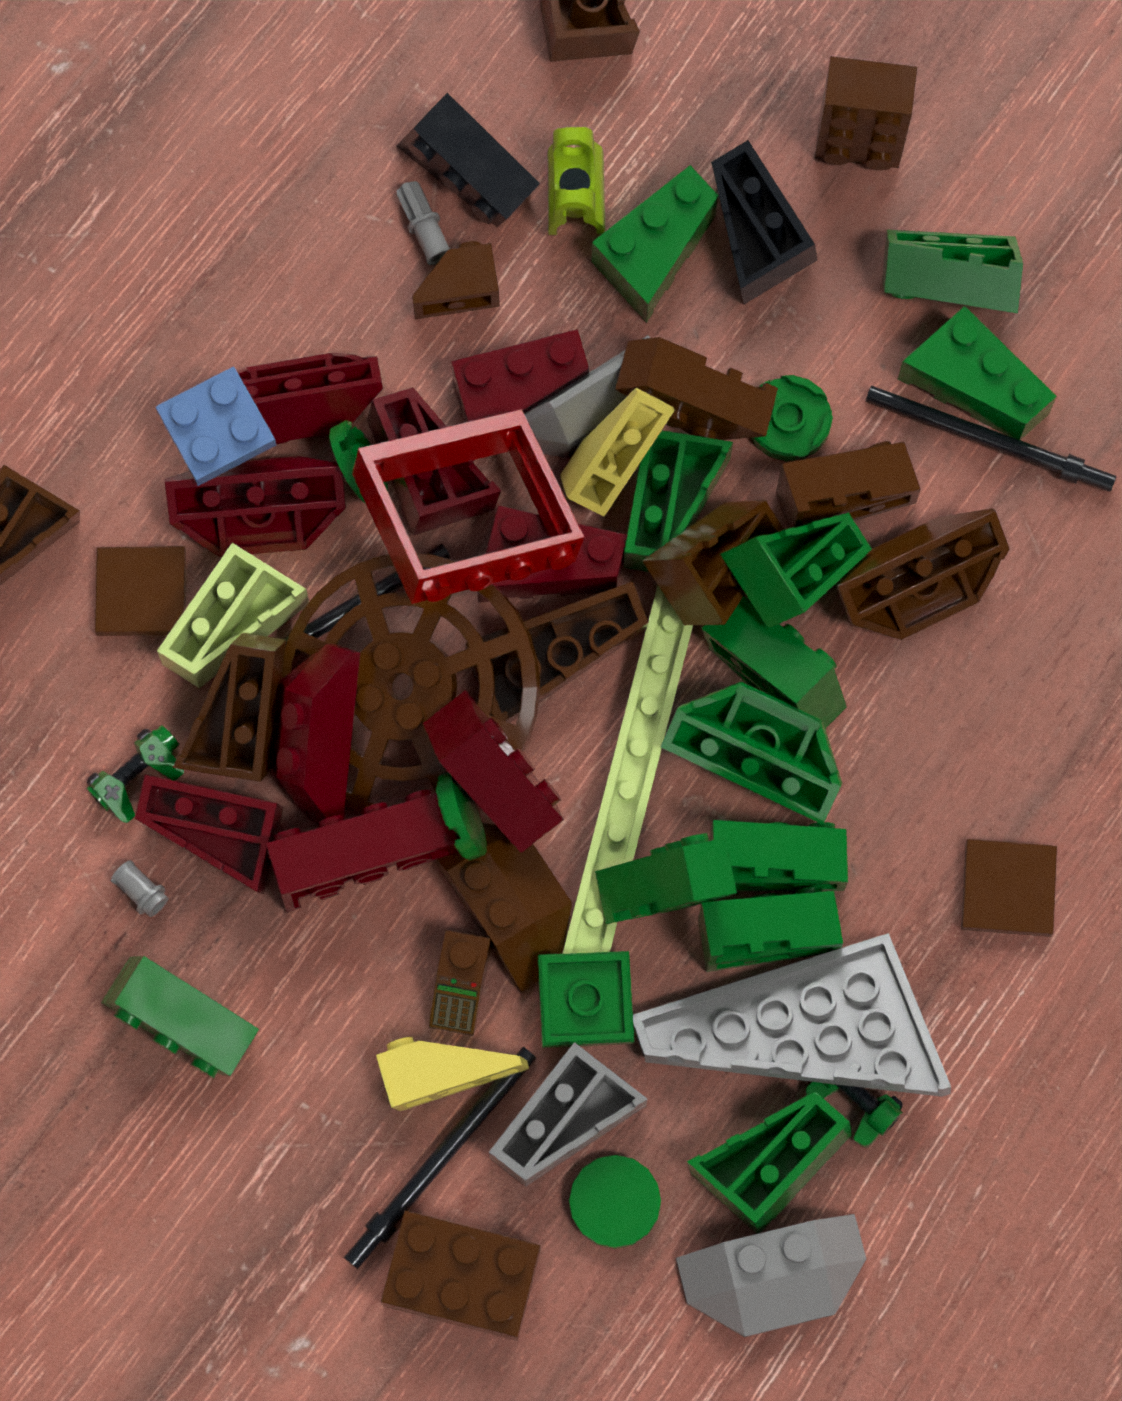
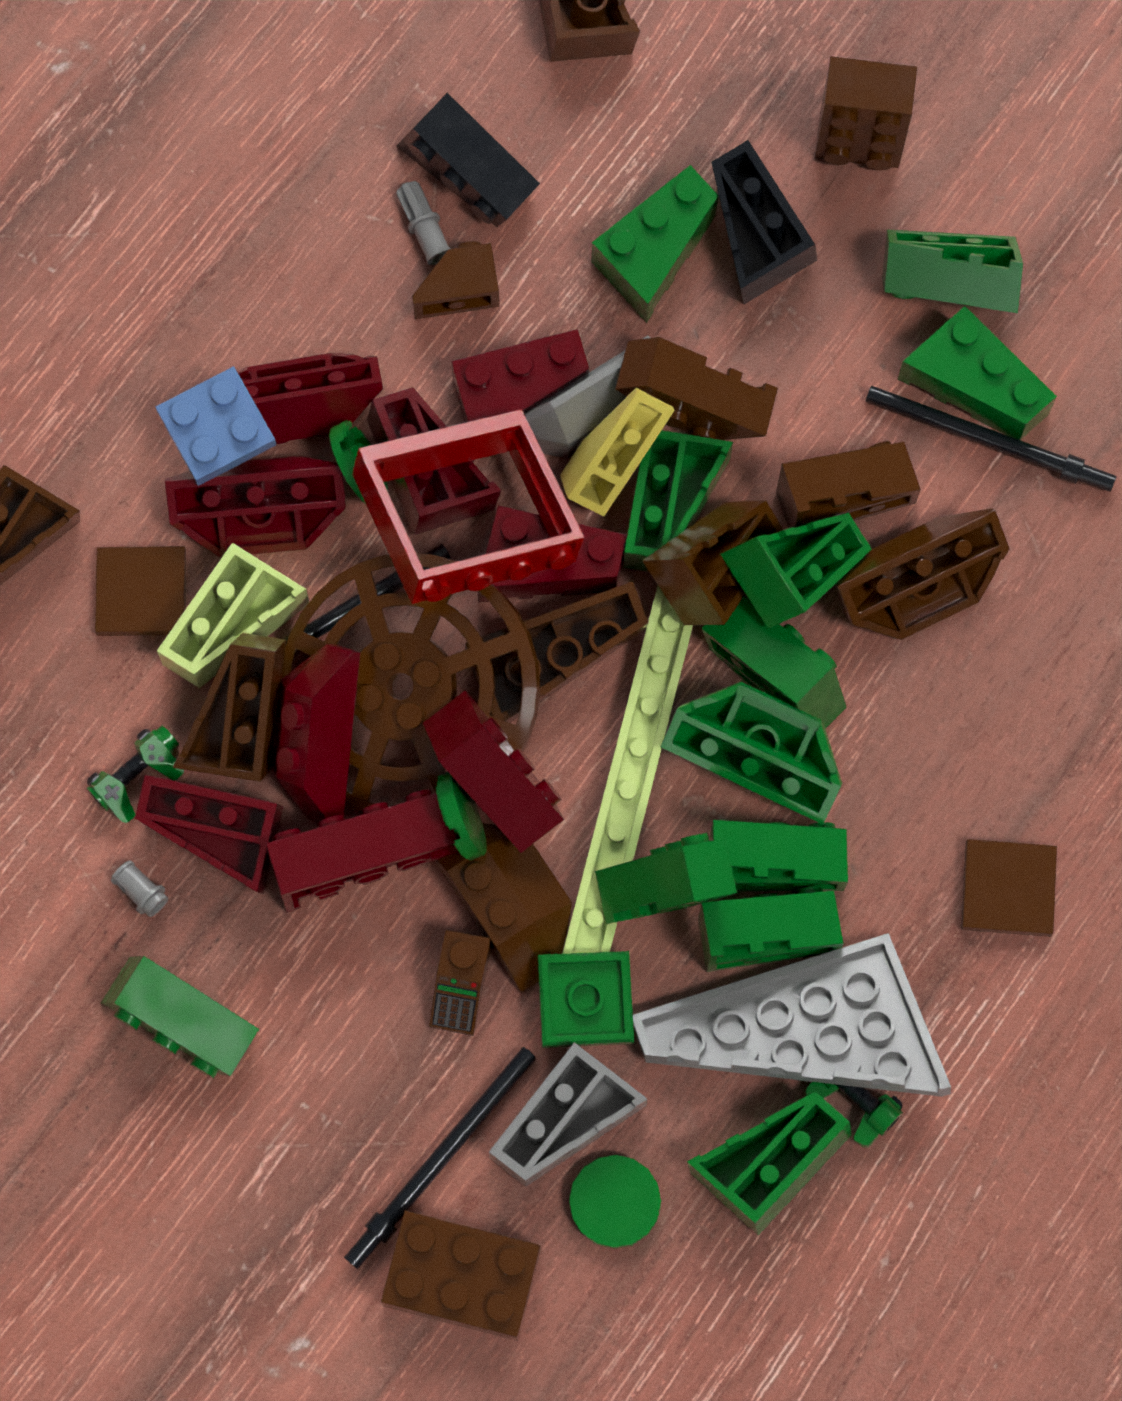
light yellow slope [376,1037,529,1111] -> none
lime piece [547,127,605,236] -> none
light grey wedge [676,1214,866,1337] -> none
green tile [751,375,833,461] -> none

